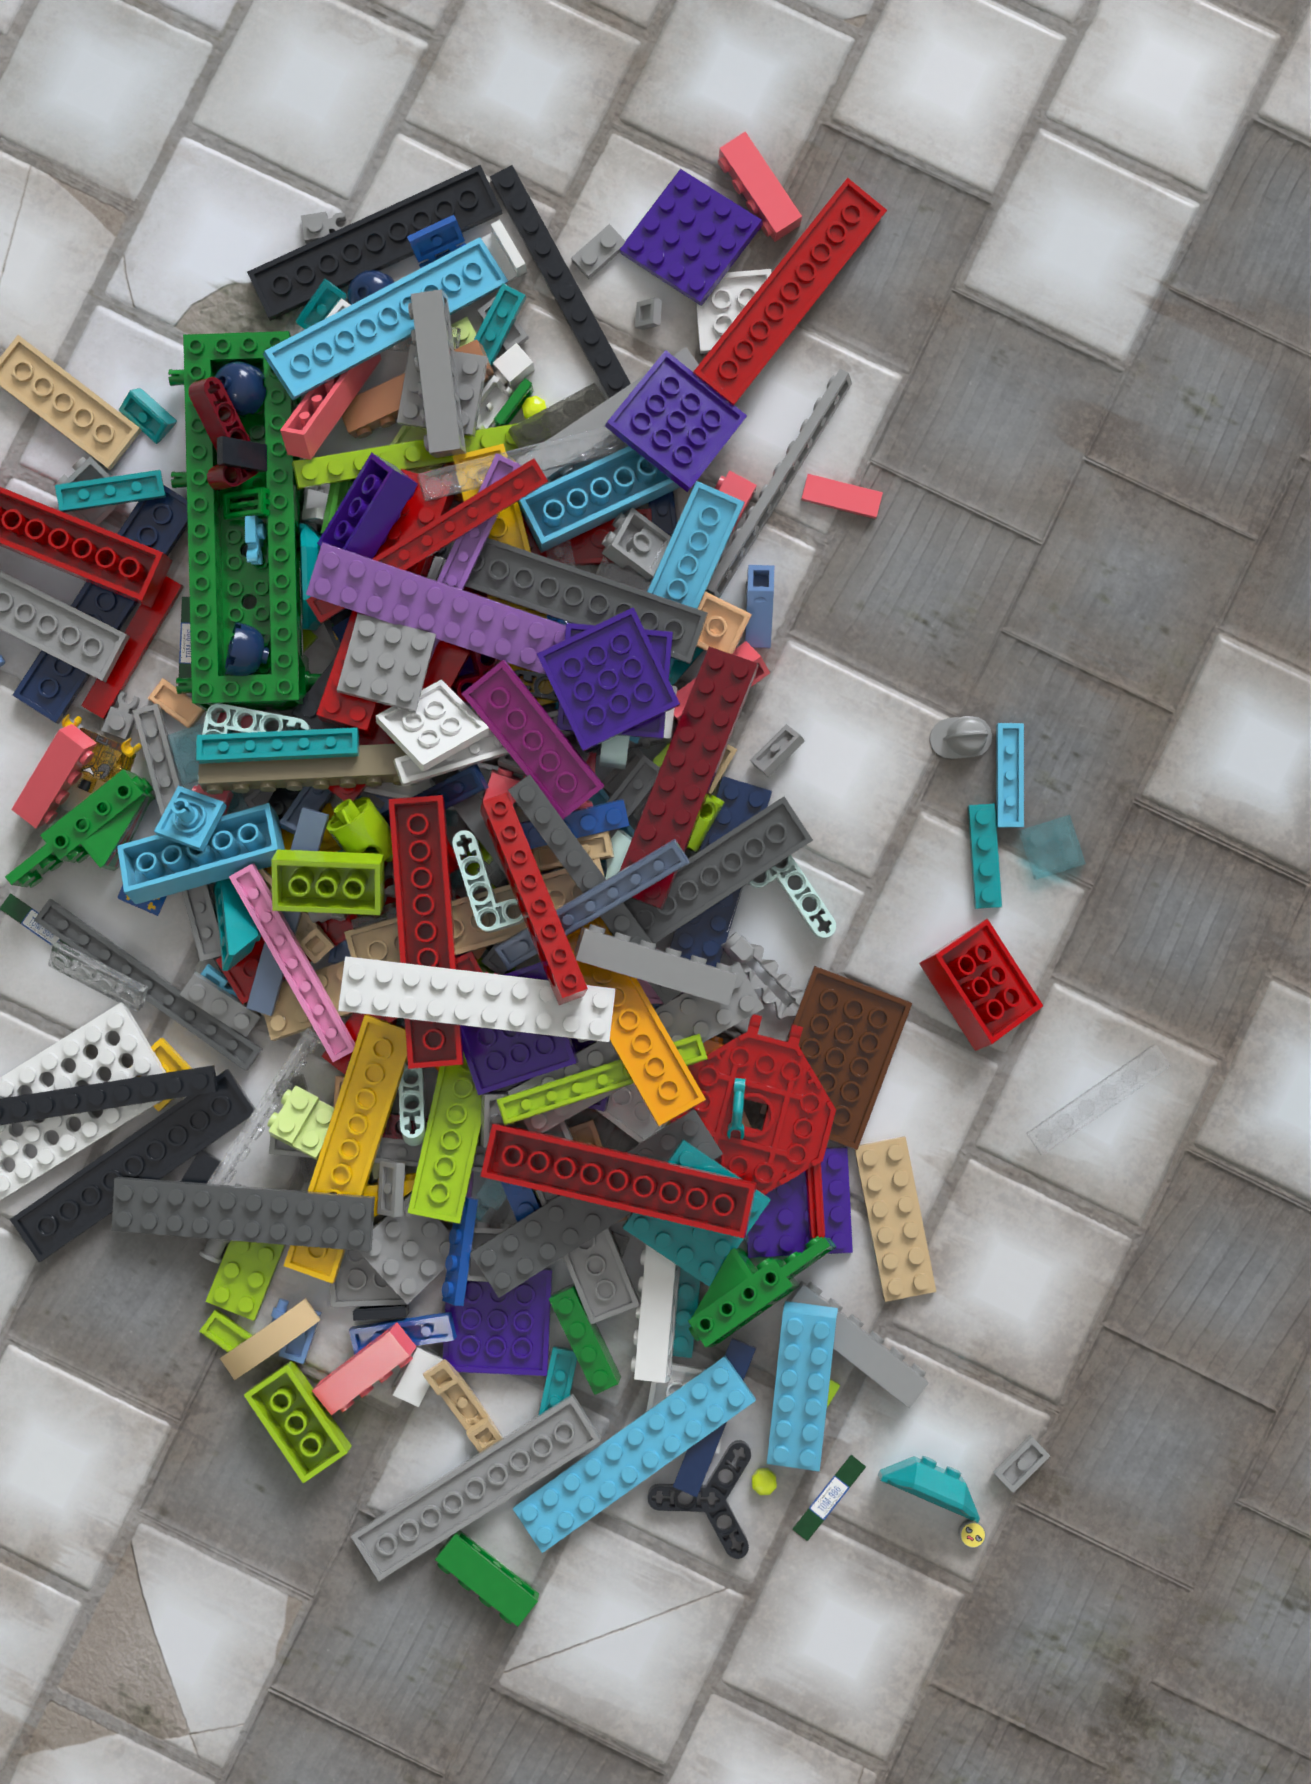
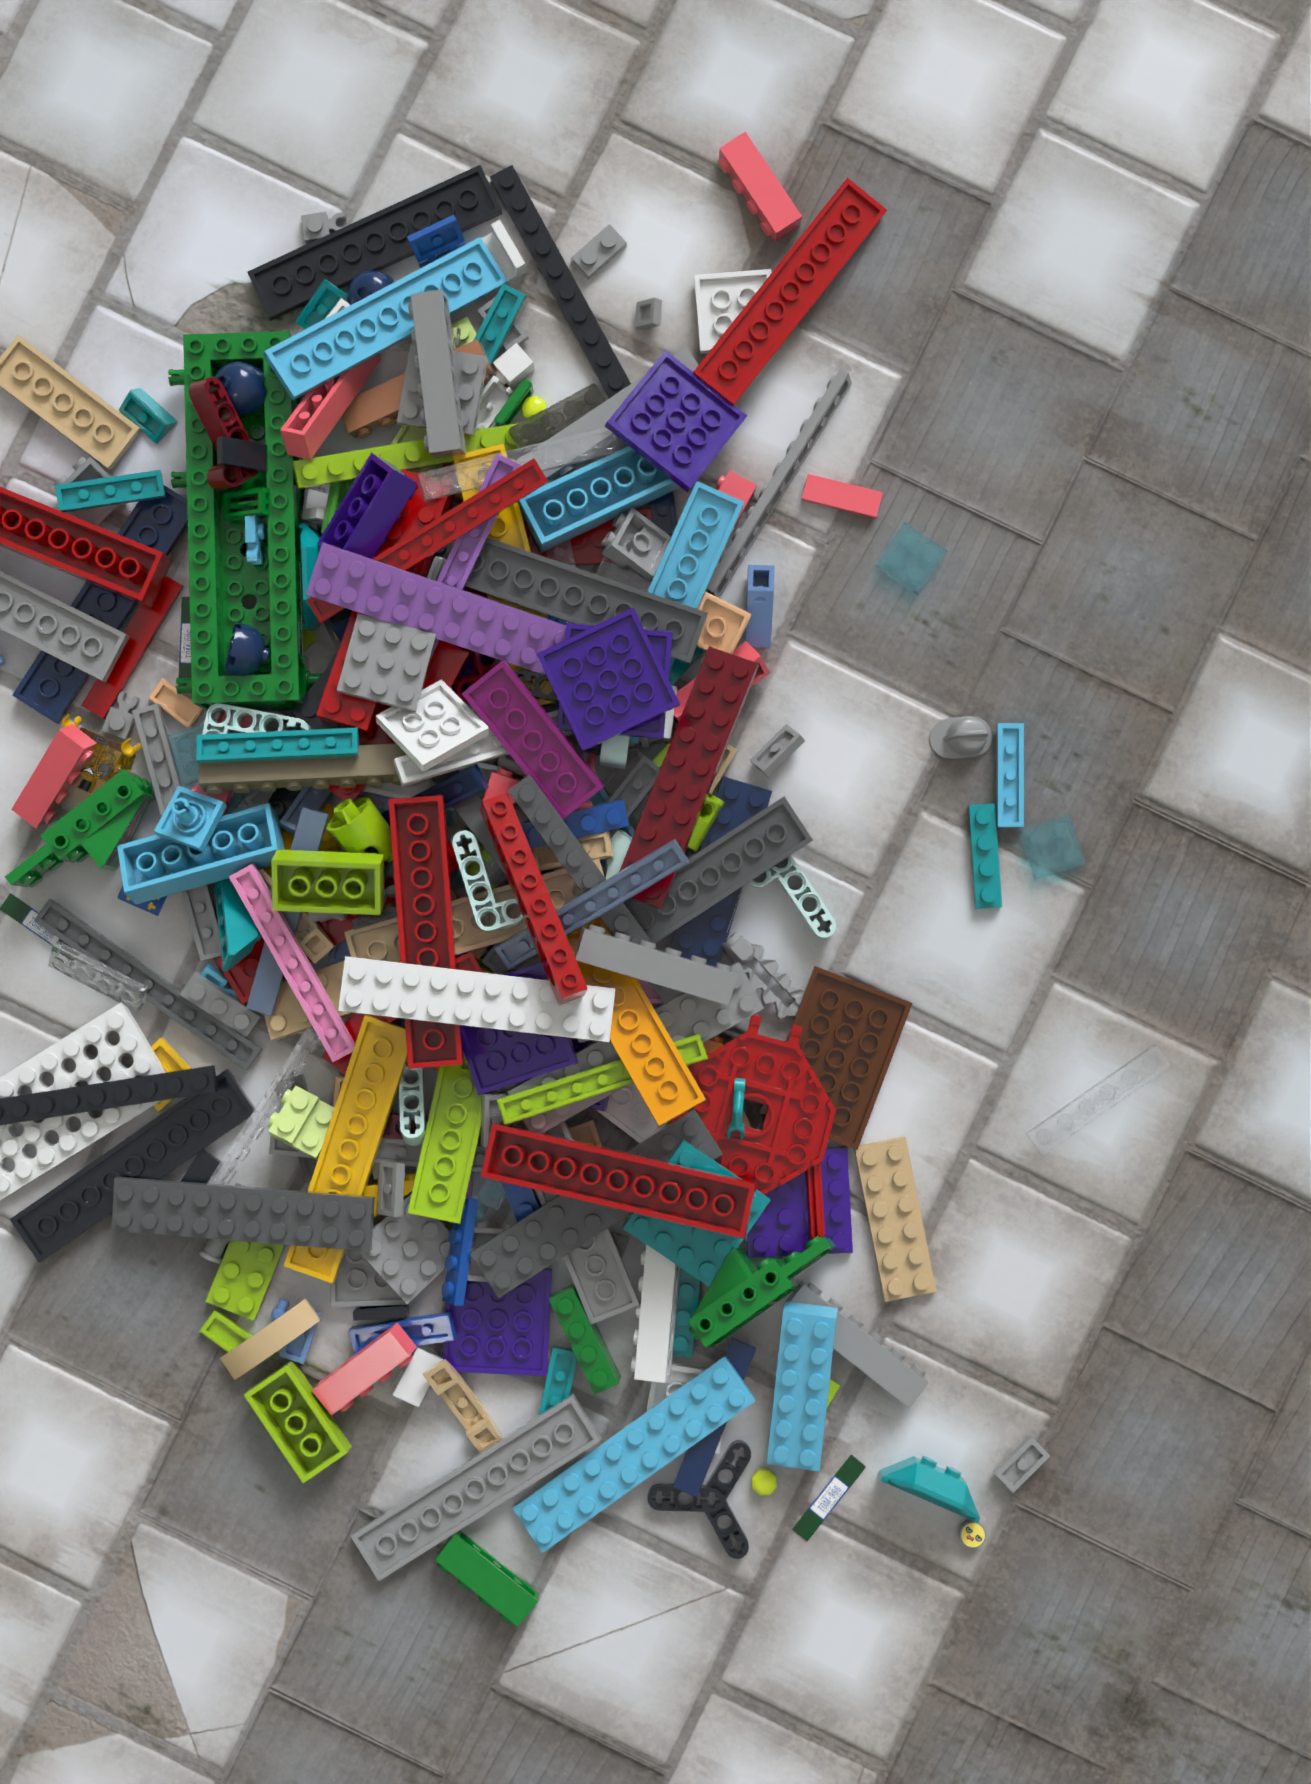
dark purple plate [619,168,763,306] -> none
red slope [919,918,1043,1051] -> none
none -> clear light blue plate [875,522,947,595]

